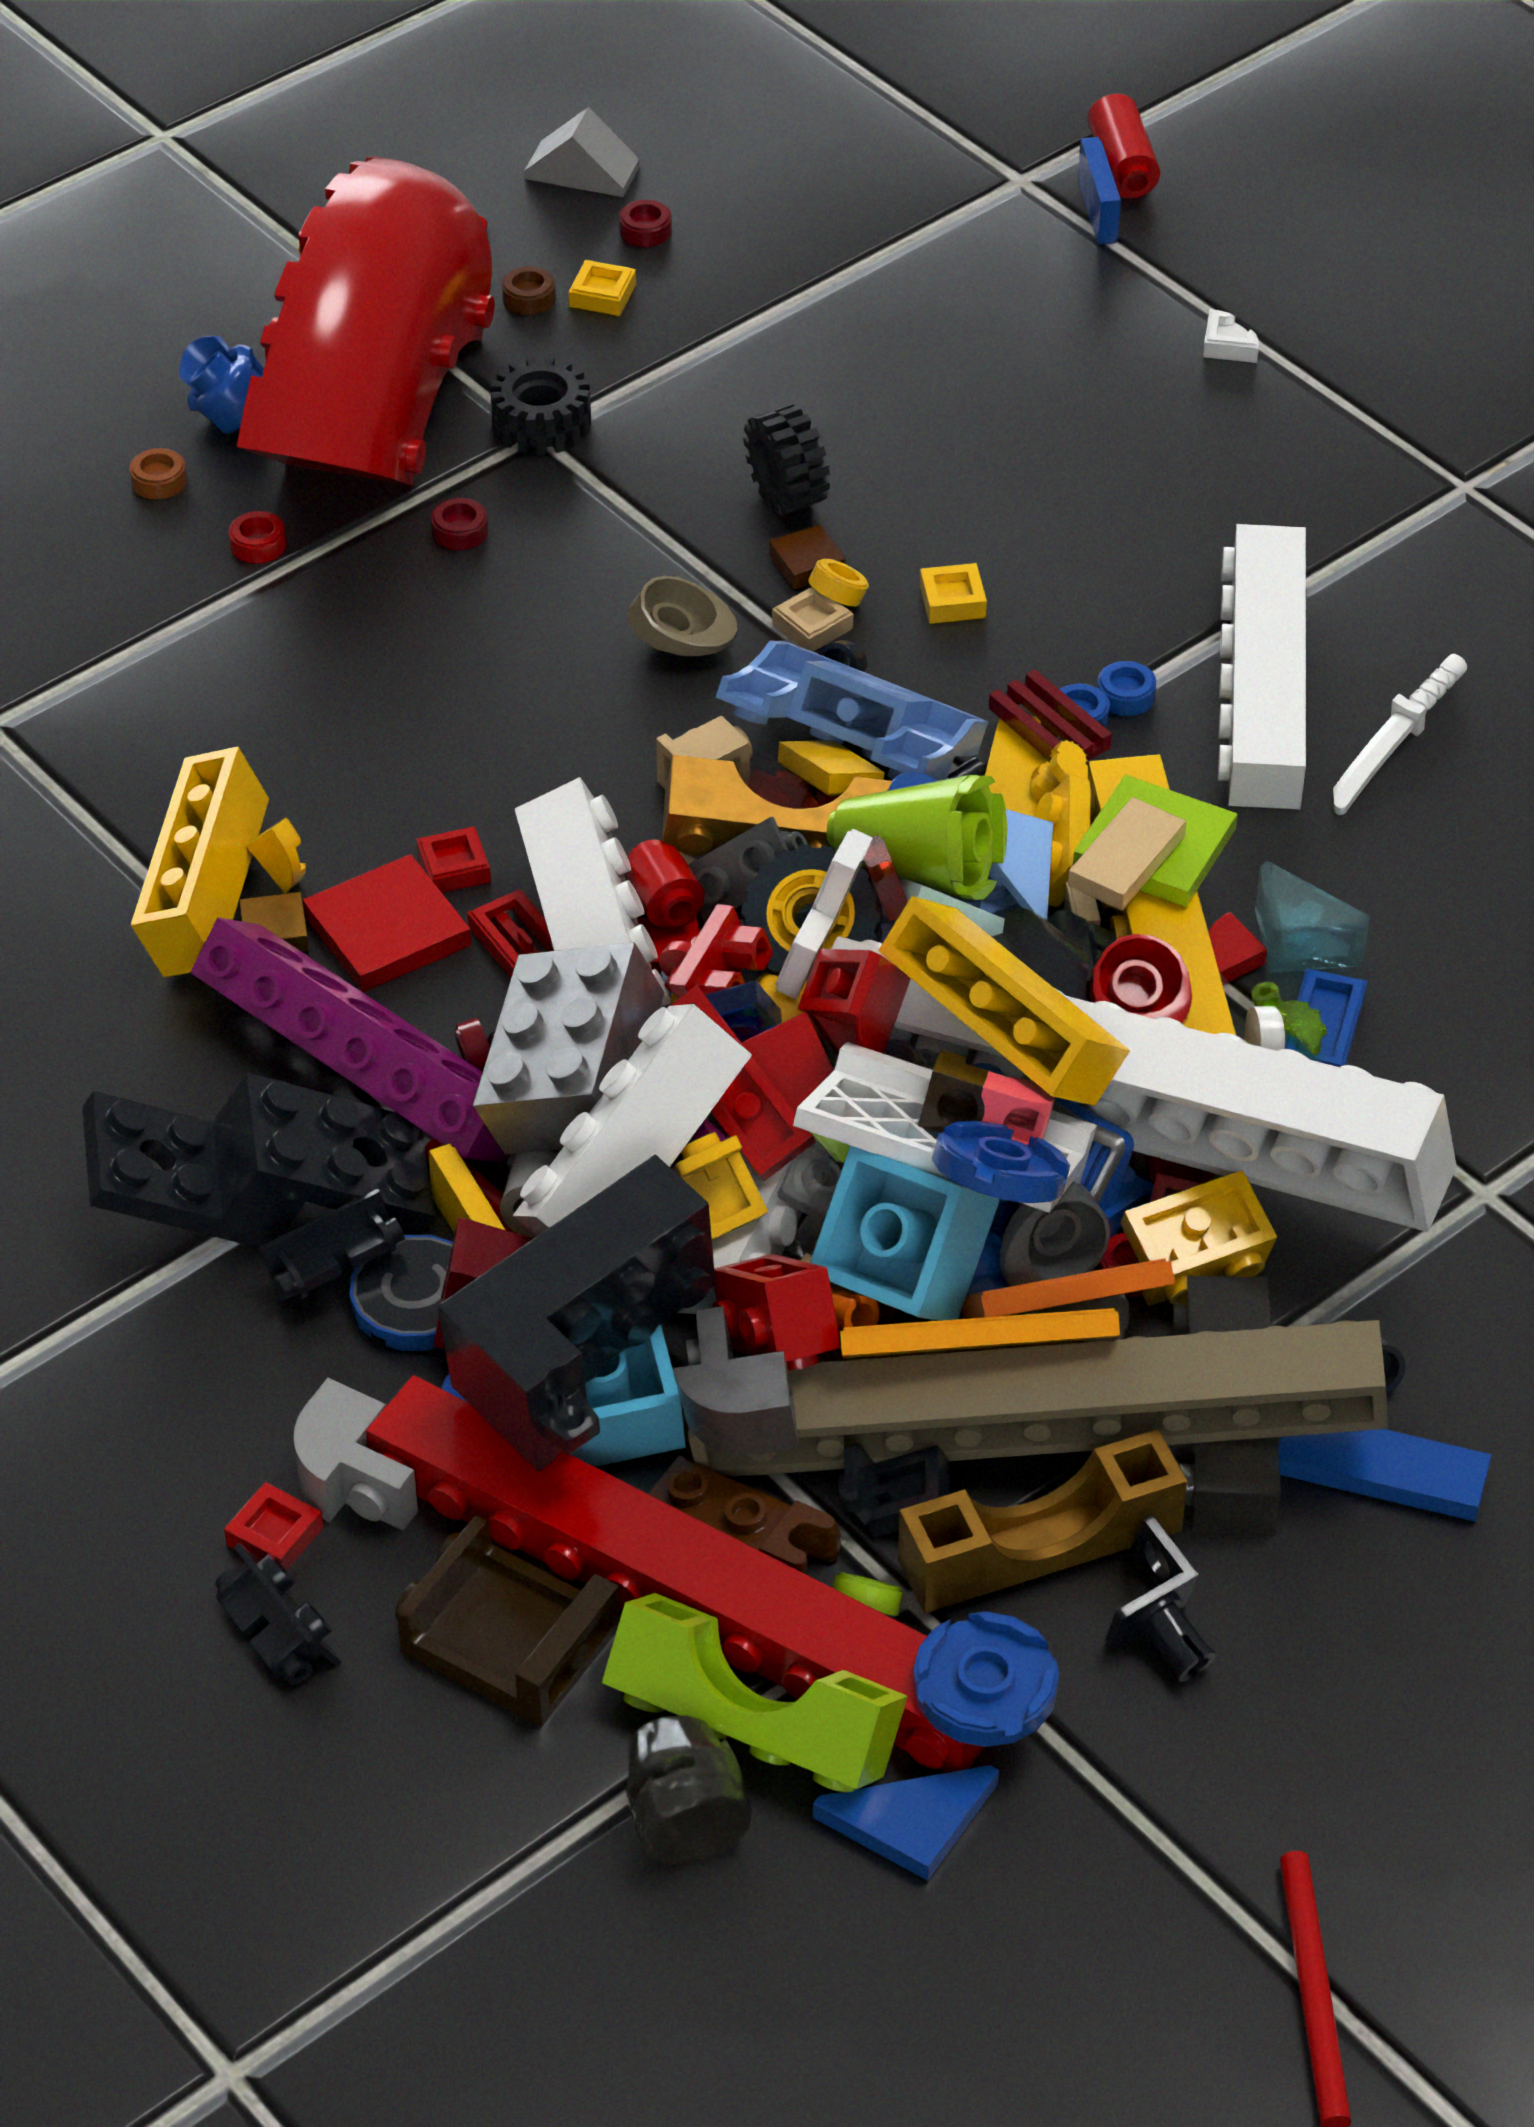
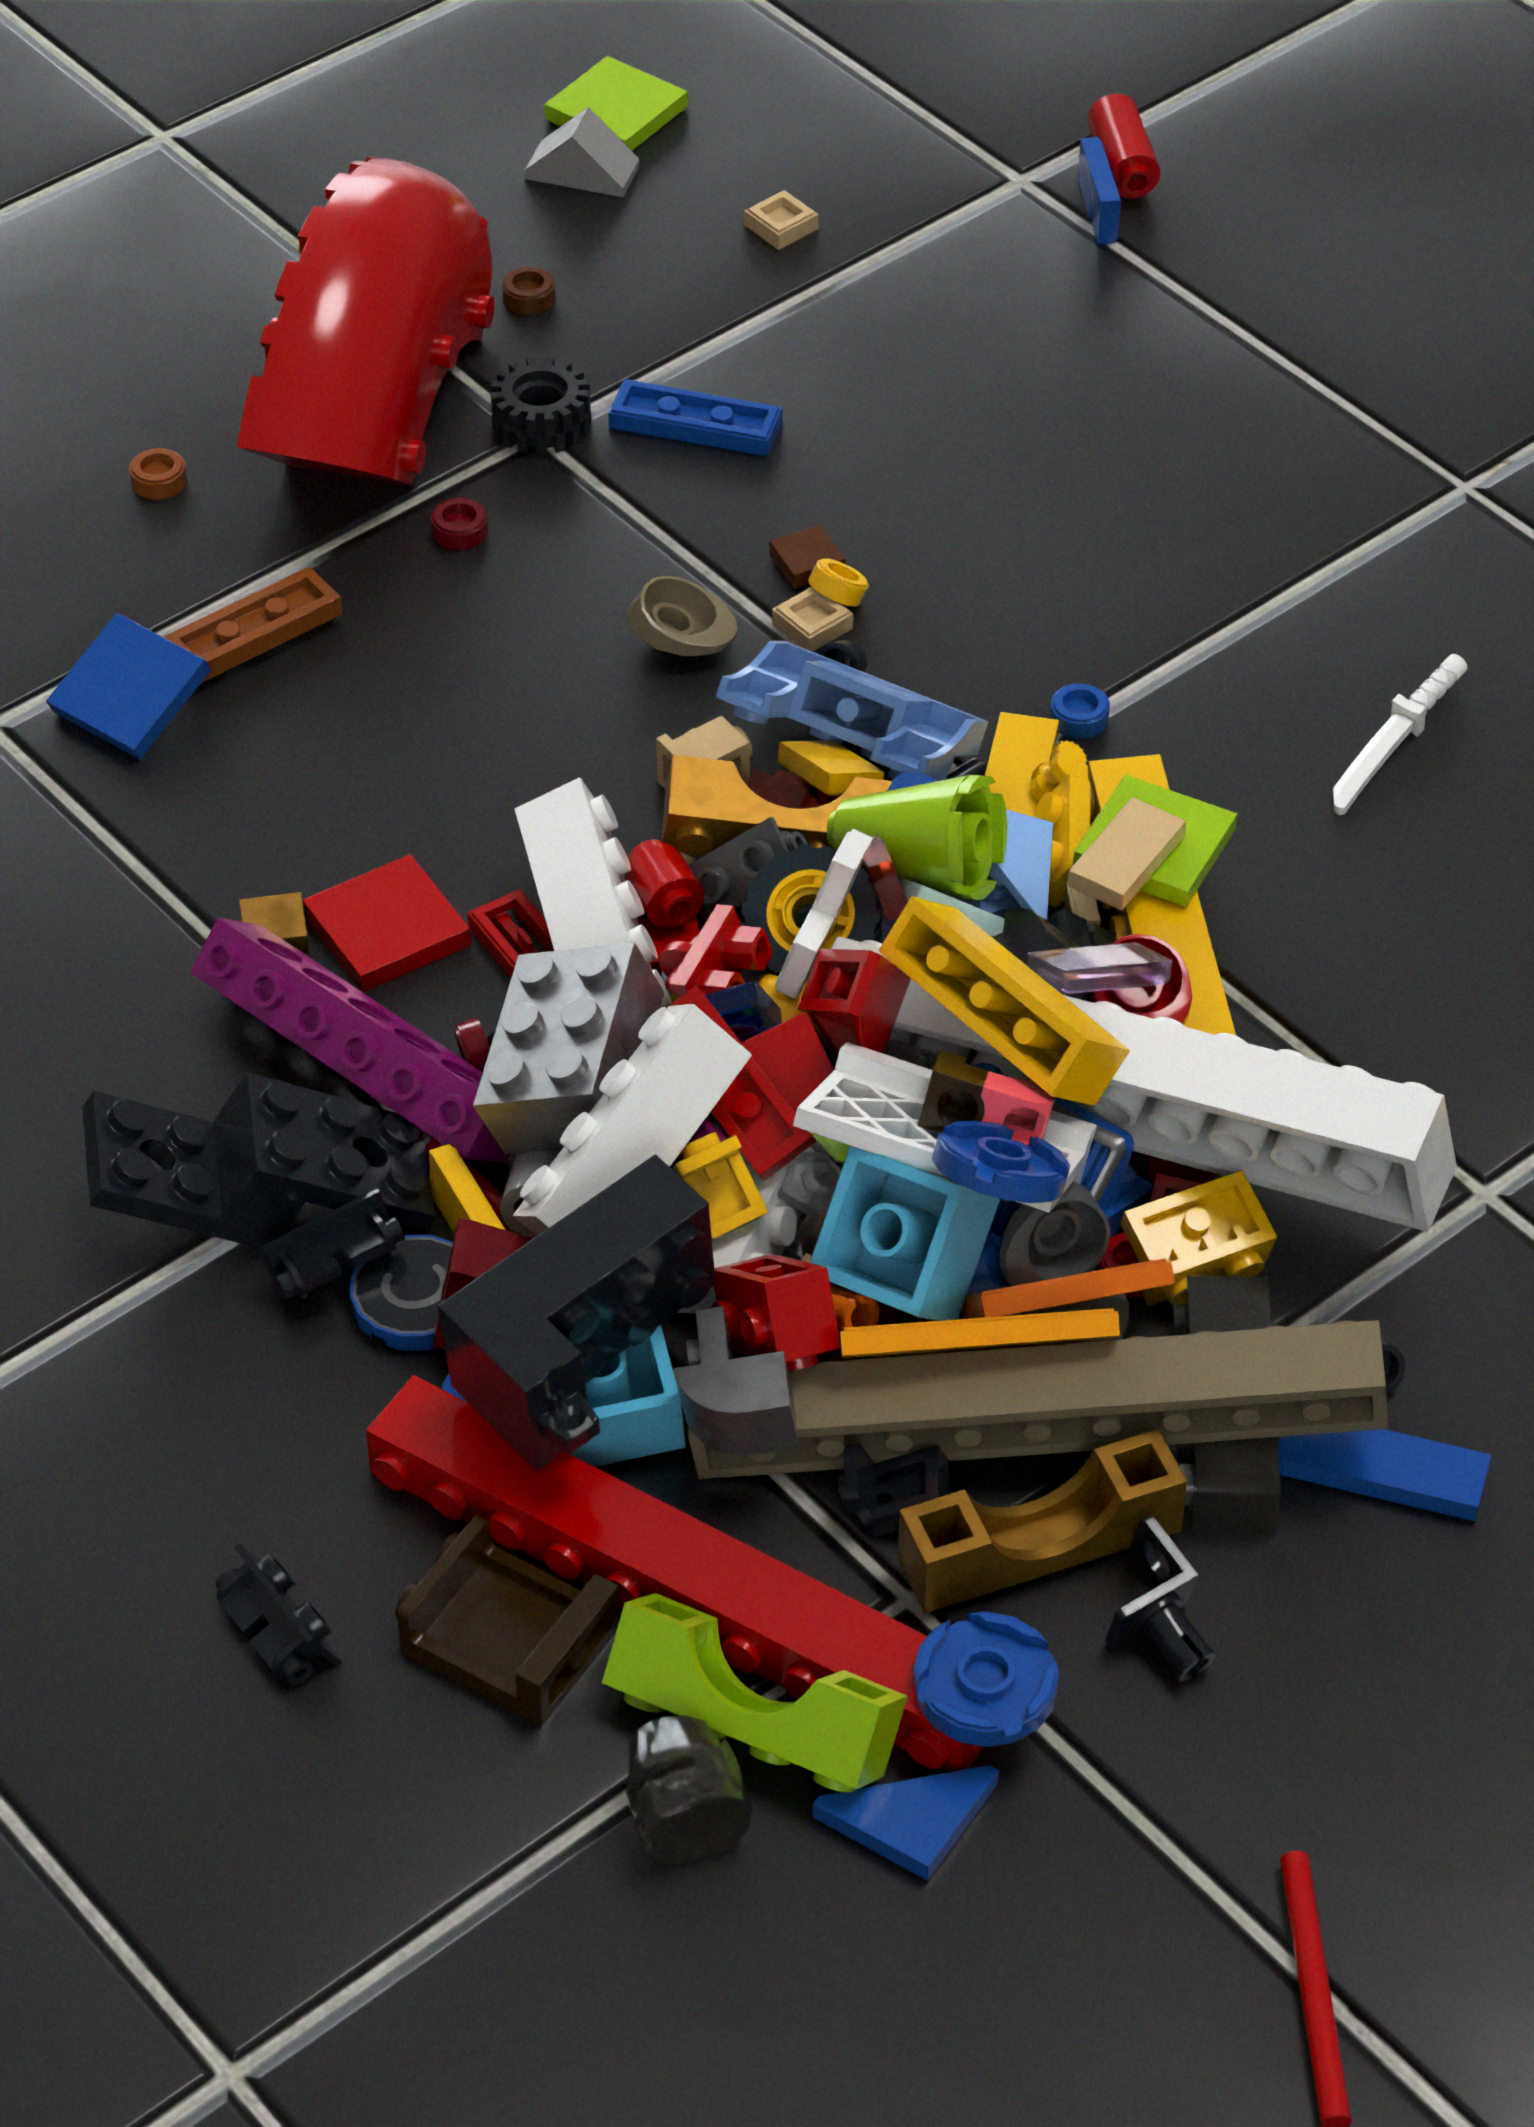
yellow brick [131,747,269,978] -> none
blue head [179,335,264,434] -> none
red tile [224,1482,324,1570] -> none
red tile [228,511,287,564] -> none
yellow tile [246,817,306,894] -> none
light grey brick [294,1378,418,1531] -> none
red tile [416,826,491,893] -> none
yellow tile [568,260,636,316] -> none
dark red tile [619,199,672,247] -> none
reddish brown plate [648,1455,840,1574] -> none
black tyre [743,404,830,515] -> none
lime tile [832,1572,904,1616] -> none
yellow tile [920,563,987,624] -> none
dark red tile [988,669,1112,762] -> none
blue tile [1097,661,1157,716] -> none
white tile [1203,309,1259,363] -> none
red tile [1208,912,1267,985] -> none
white brick [1218,524,1306,810] -> none
white tile [1245,1006,1285,1051] -> none
clear neon green piece [1251,982,1327,1055] -> none
clear light blue slope [1255,861,1370,973] -> none
blue tile [1284,968,1368,1067] -> none
none -> blue tile [46,613,211,760]
none -> dark orange plate [163,566,343,683]
none -> lime tile [544,56,688,151]
none -> blue tile [608,379,783,457]
none -> tan tile [744,190,819,250]
none -> tile [1027,942,1172,995]

